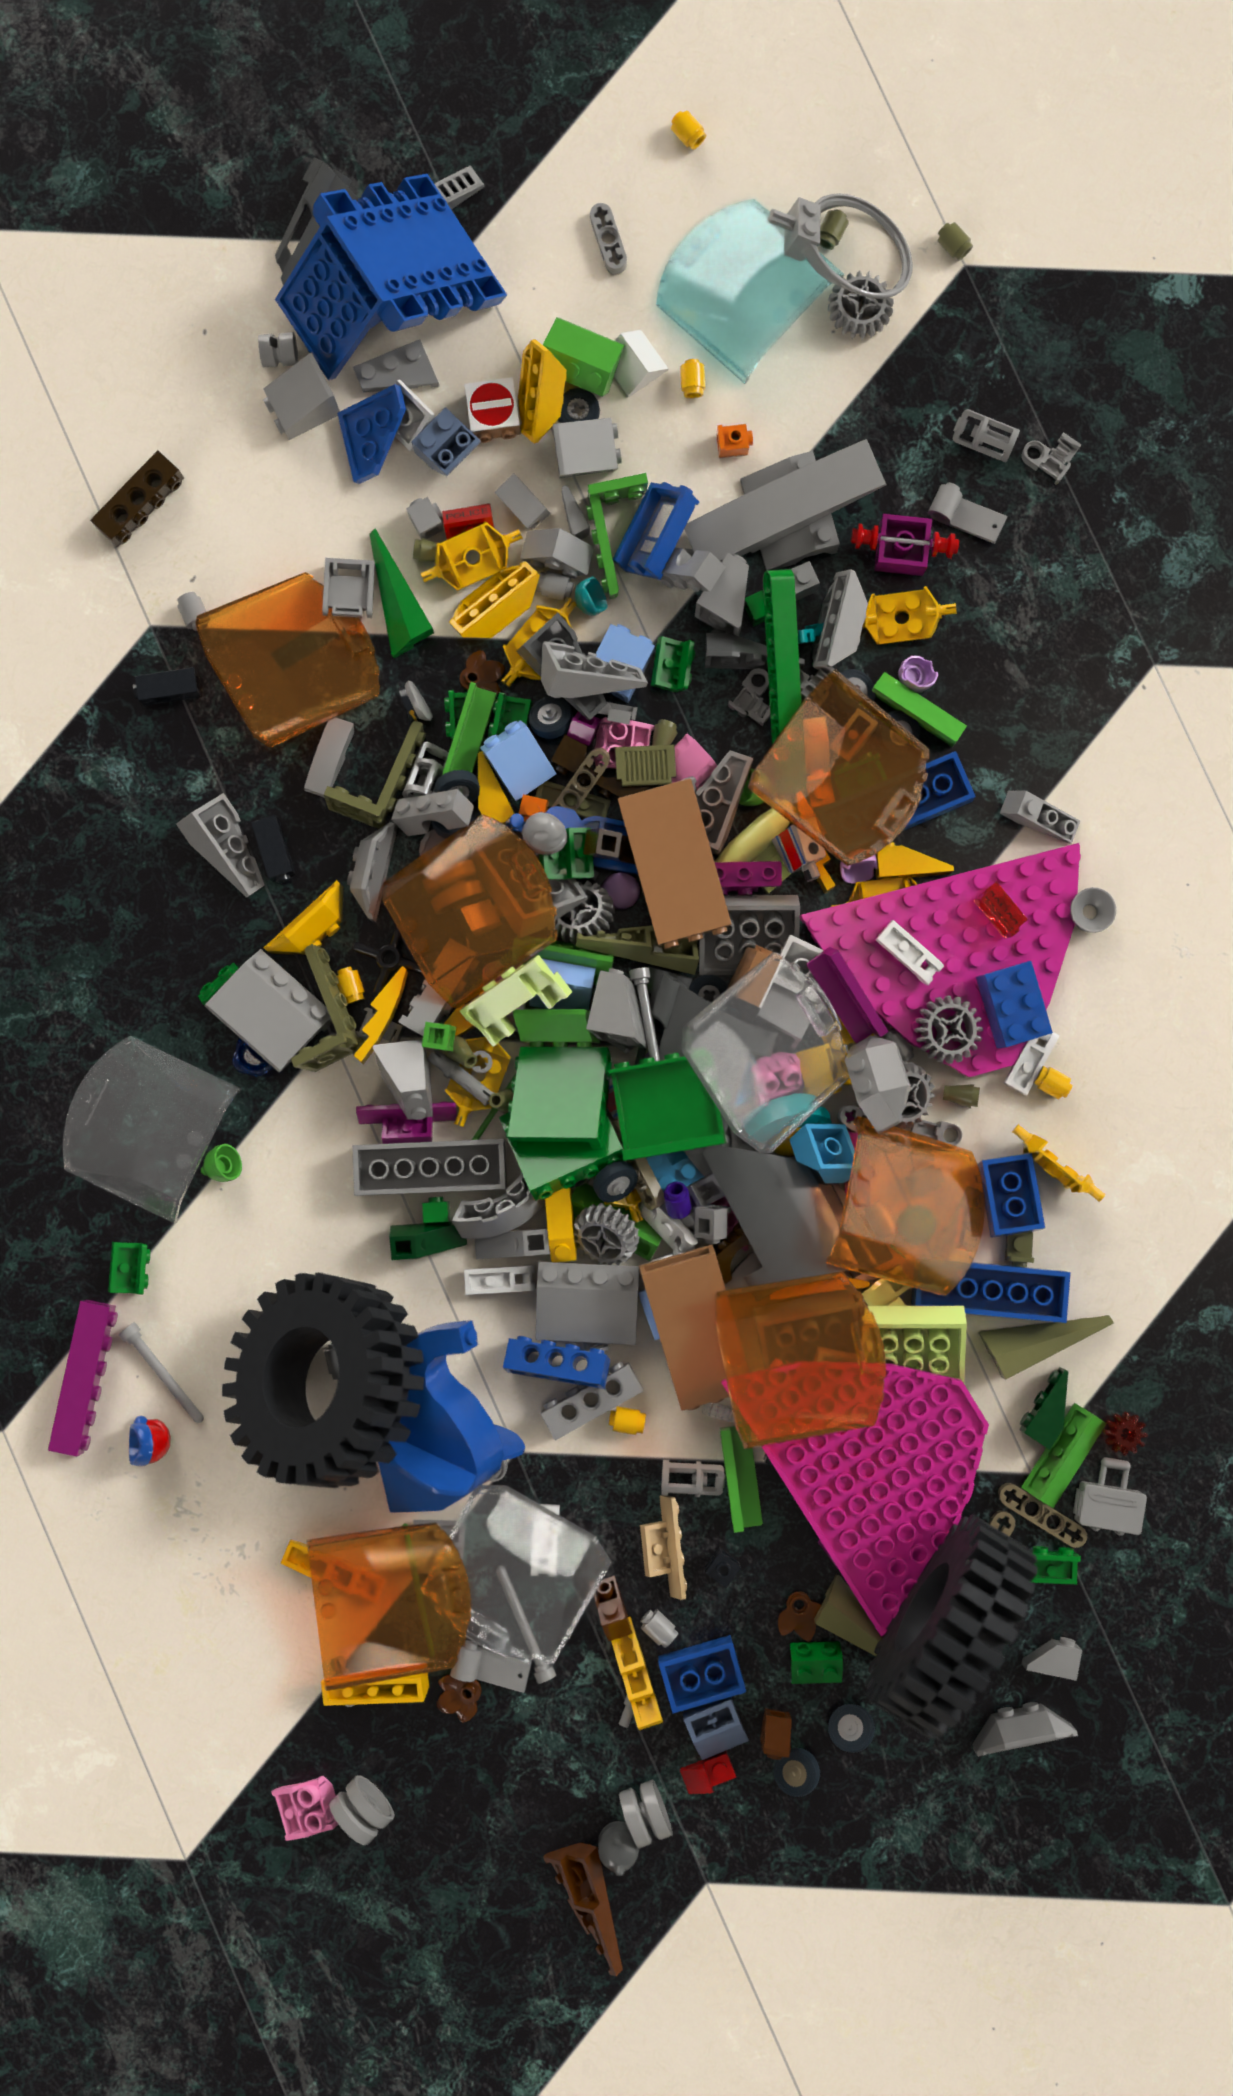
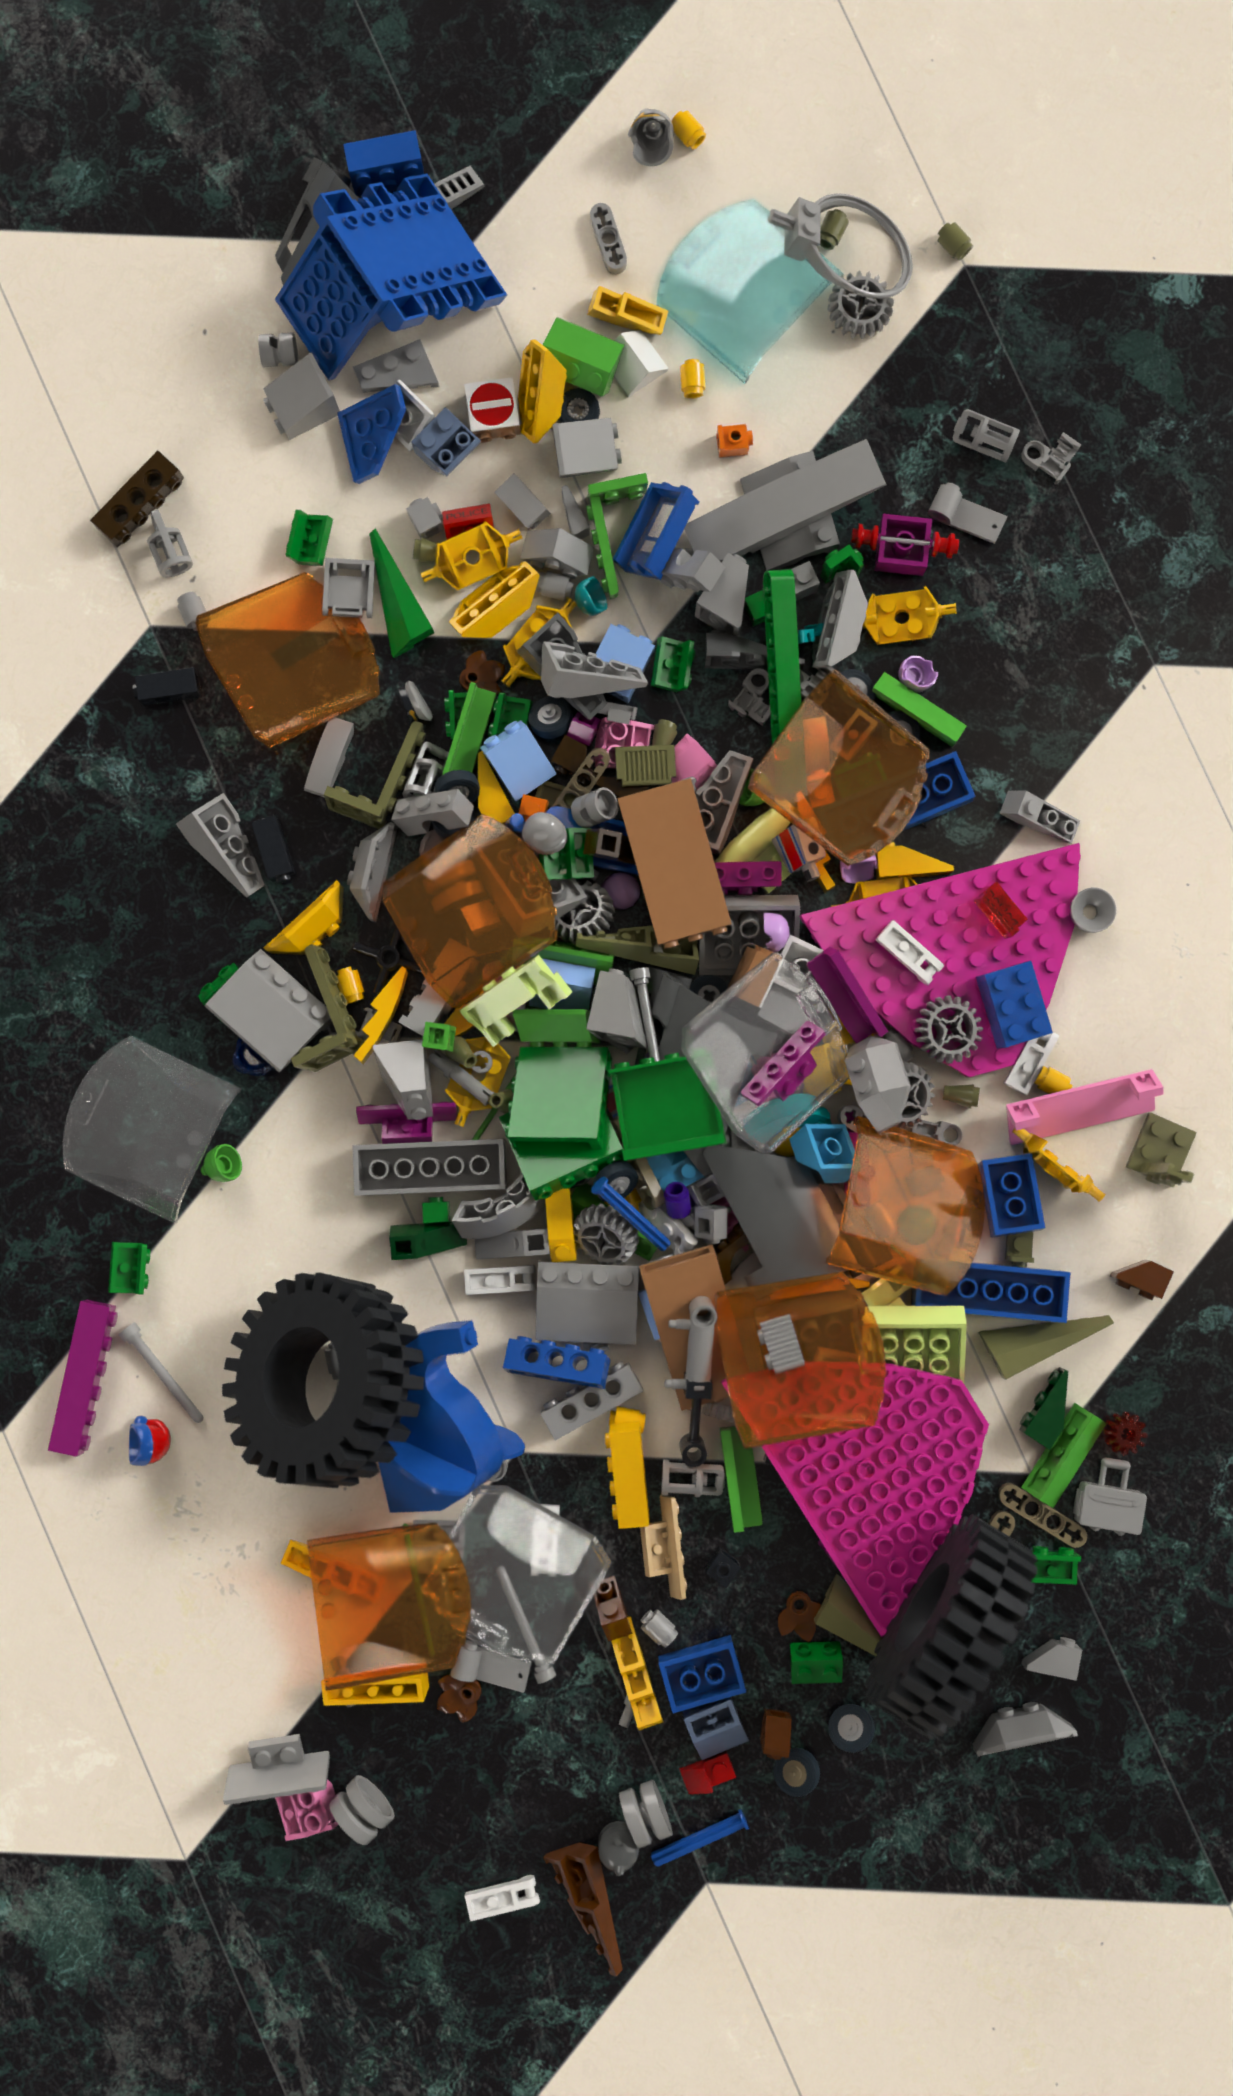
none -> light grey piece [147,509,193,577]
none -> light grey bracket [223,1734,330,1805]
none -> green bracket [286,509,333,566]
none -> blue brick [343,130,424,196]
none -> white plate [465,1875,540,1921]
none -> light grey wheel [571,787,619,828]
none -> yellow slope [587,285,668,335]
none -> blue axle [591,1177,671,1252]
none -> yellow brick [605,1421,649,1529]
none -> light grey helmet [628,108,674,166]
none -> blue axle [651,1809,749,1867]
none -> light grey piece [664,1296,717,1467]
none -> magenta bracket [741,1020,826,1106]
none -> light grey brick [757,1314,805,1375]
none -> lavender hair [763,912,790,952]
none -> green bracket [820,544,864,583]
none -> bright pink bracket [1006,1069,1164,1145]
none -> reddish brown slope [1110,1260,1174,1301]
none -> olive bracket [1126,1112,1197,1187]

